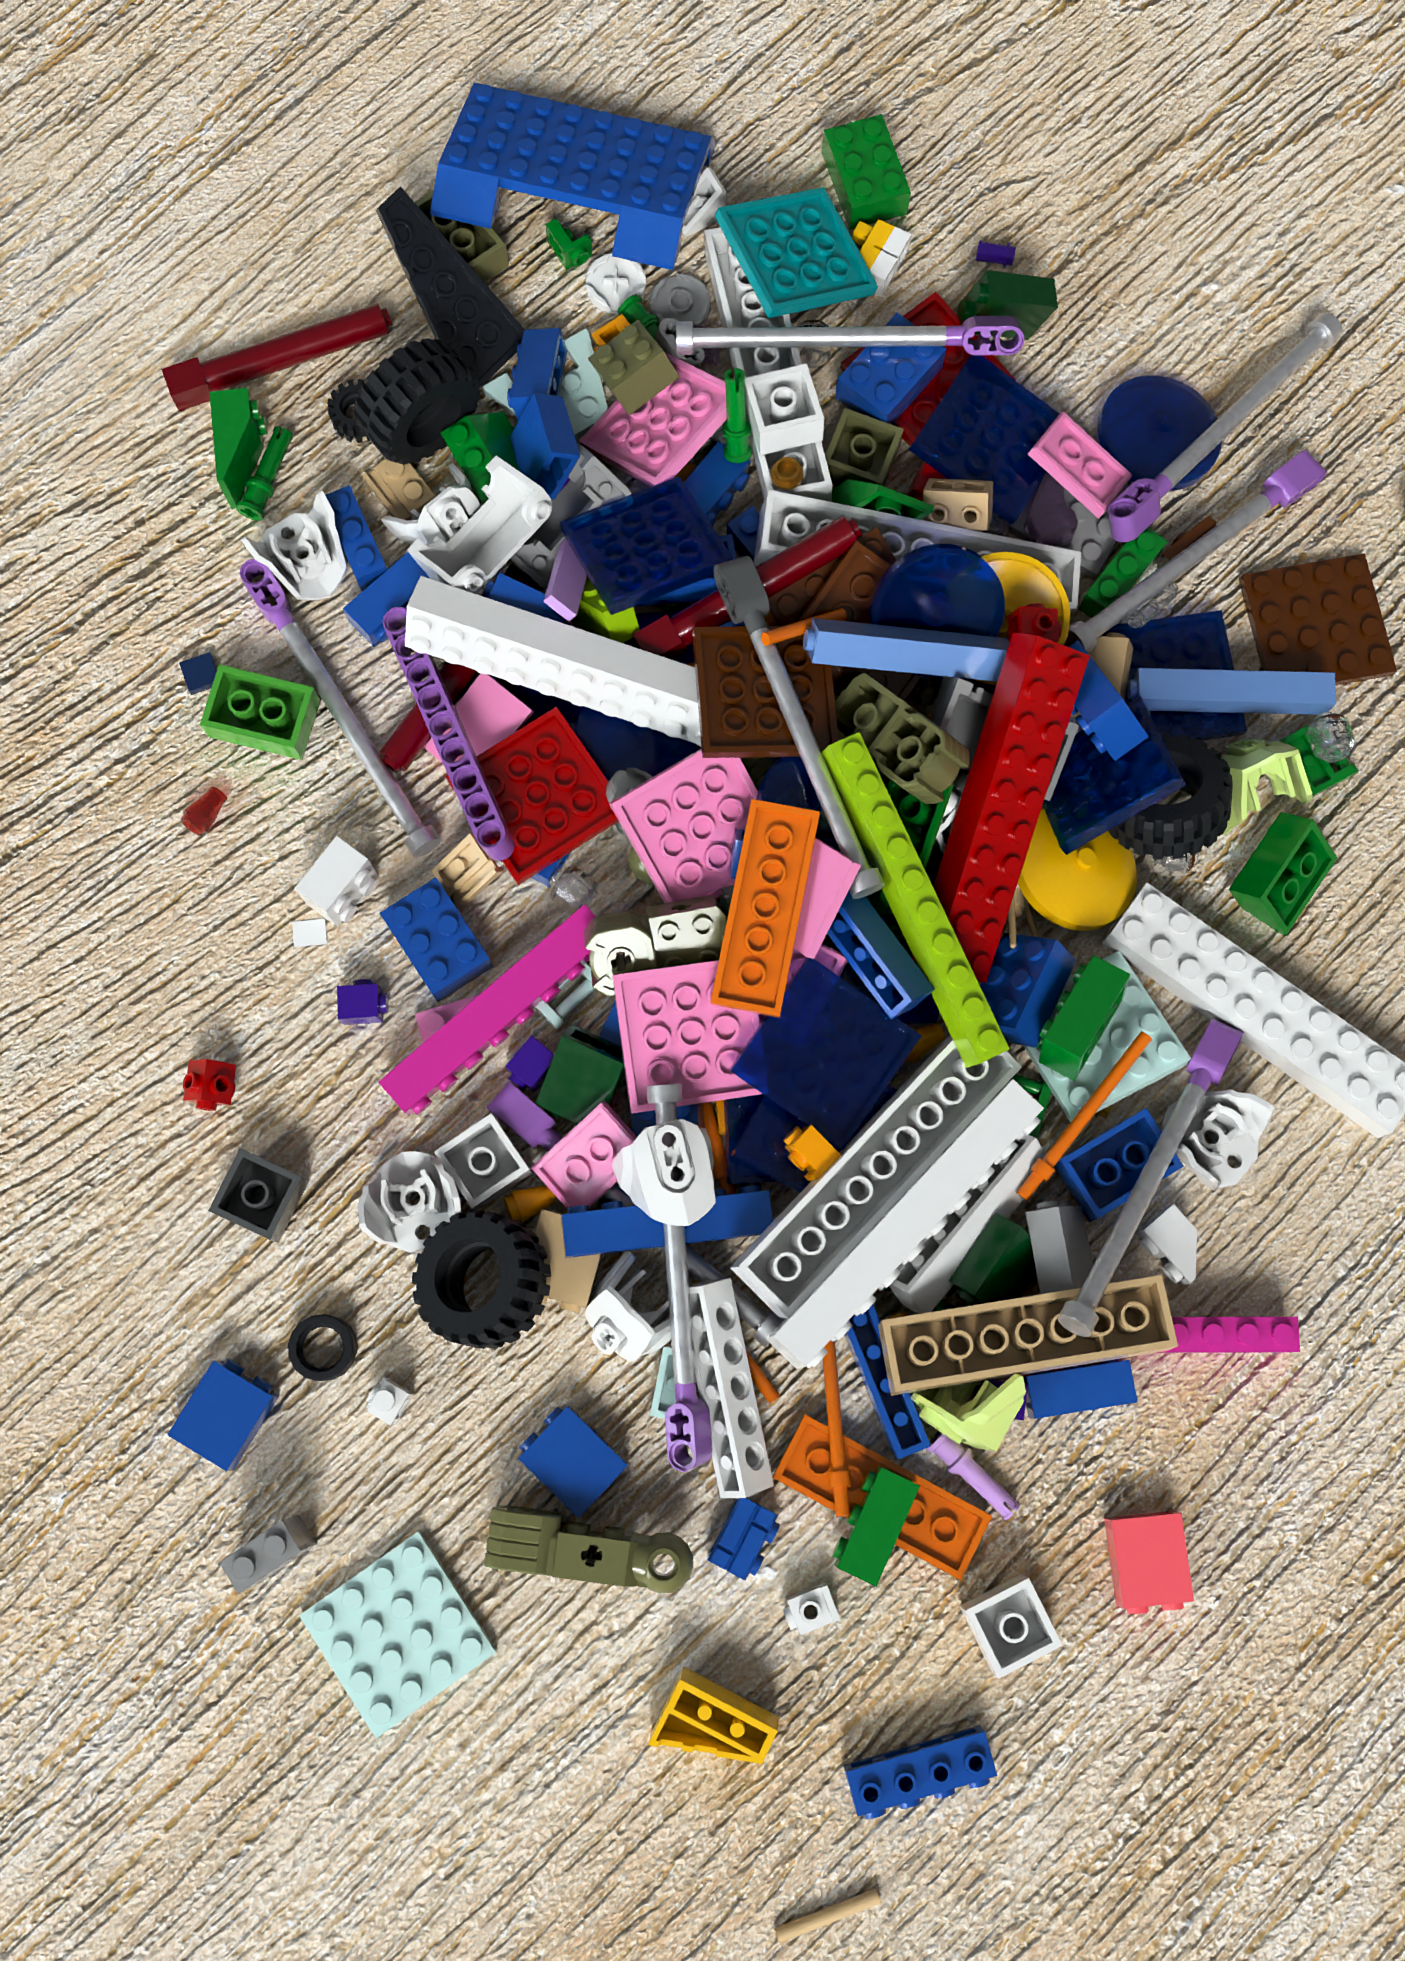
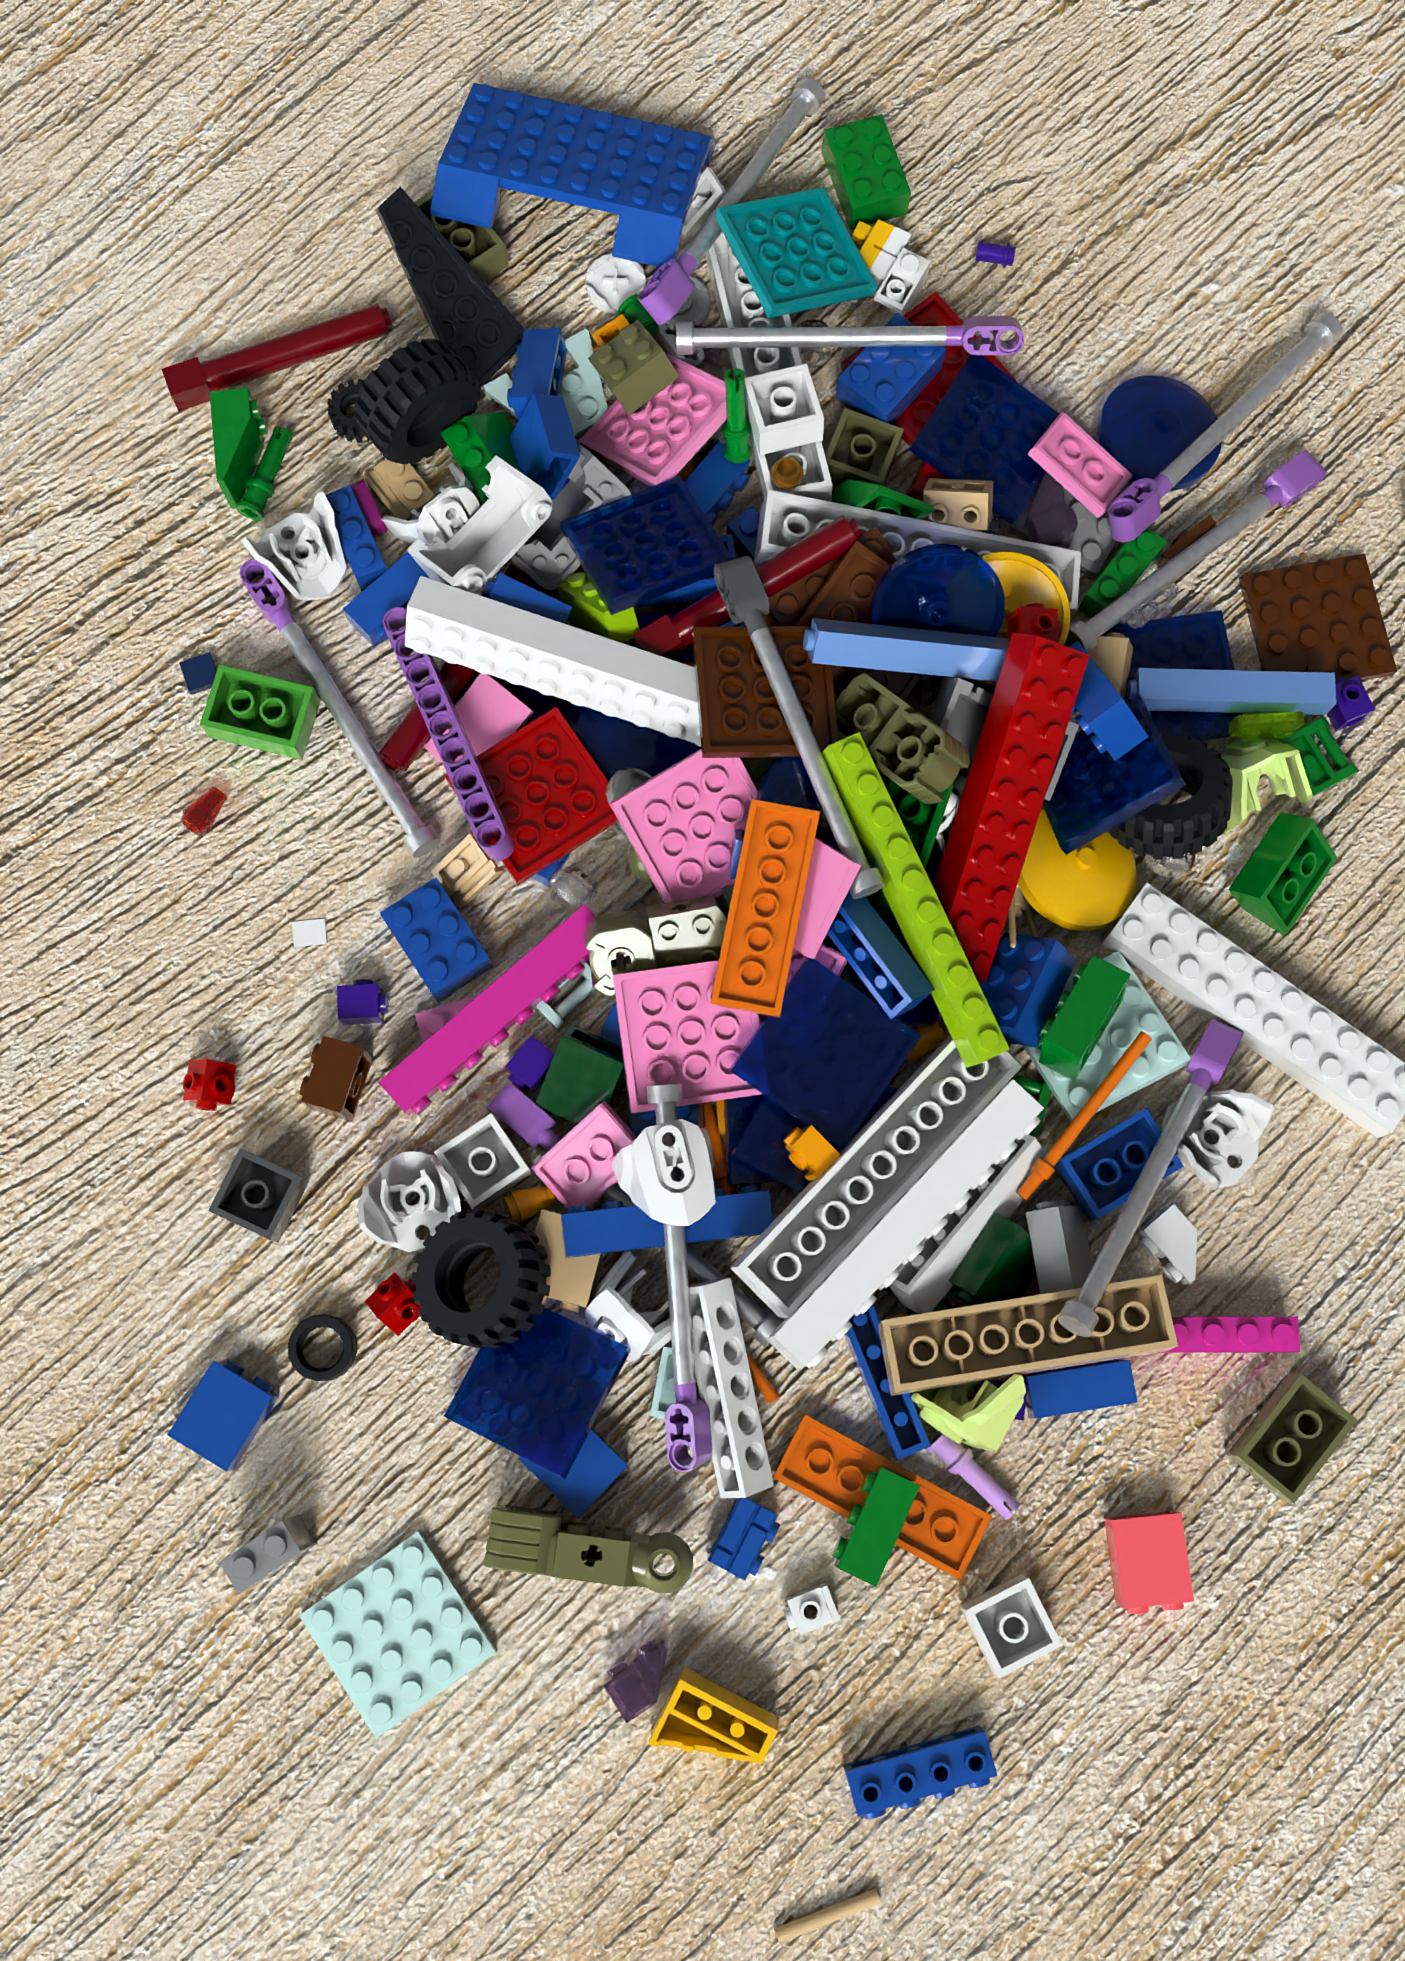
white brick [294,836,378,927] -> none
white brick [366,1376,414,1425] -> none
lavender tile [544,536,592,621] -> none
green bracket [546,219,592,270] -> none
orange bar [761,608,847,646] -> none
orange bar [823,1340,851,1517] -> none
dark green brick [957,270,1058,340] -> none
clear head [1306,712,1355,763] -> none
none -> reddish brown brick [300,1036,373,1122]
none -> magenta beam [349,479,387,538]
none -> red brick [365,1272,421,1336]
none -> clear blue plate [444,1308,631,1479]
none -> clear purple slope [603,1639,668,1724]
none -> flat silver piece [638,78,825,325]
none -> white slope [874,248,930,314]
none -> olive brick [1226,1373,1358,1504]
none -> clear neon green wing [1228,711,1305,740]
none -> dark purple brick [1327,676,1375,732]

